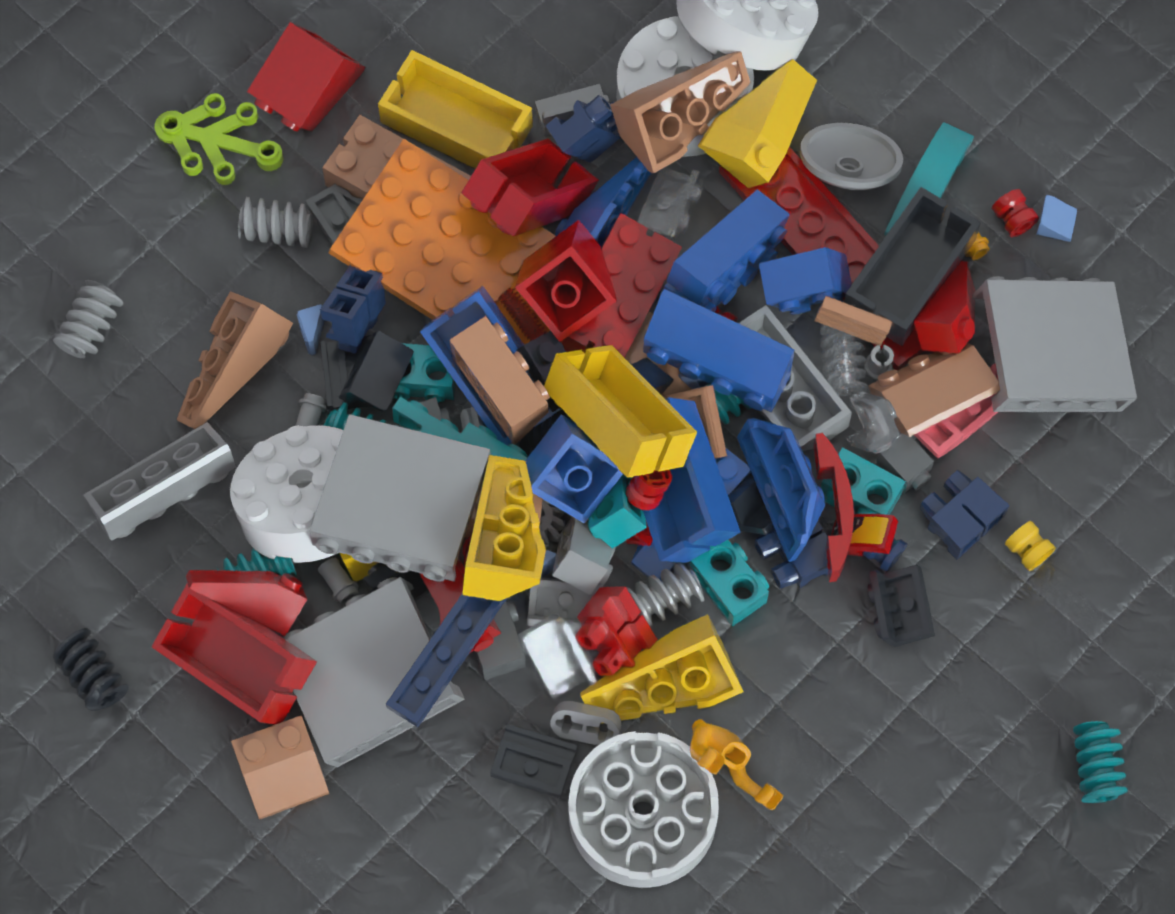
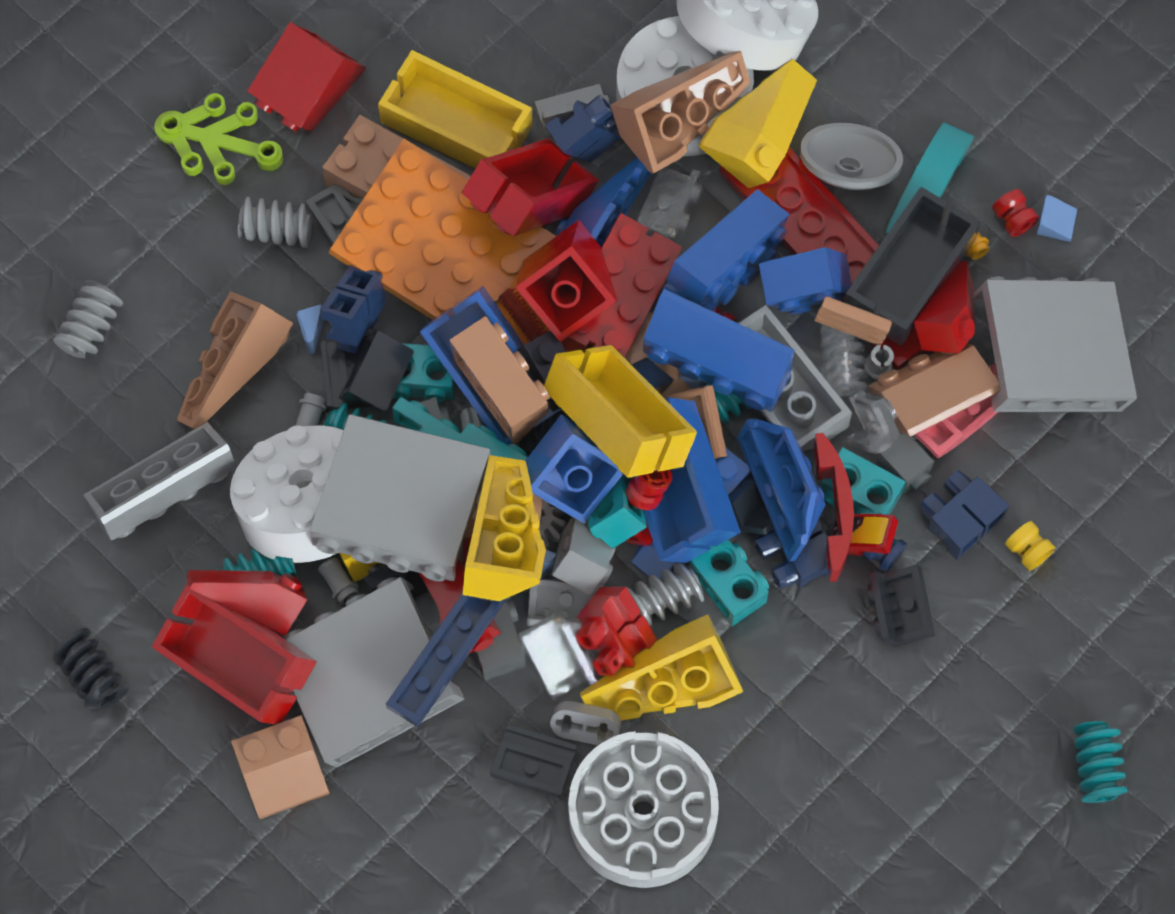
light orange piece [690,719,784,810] -> none

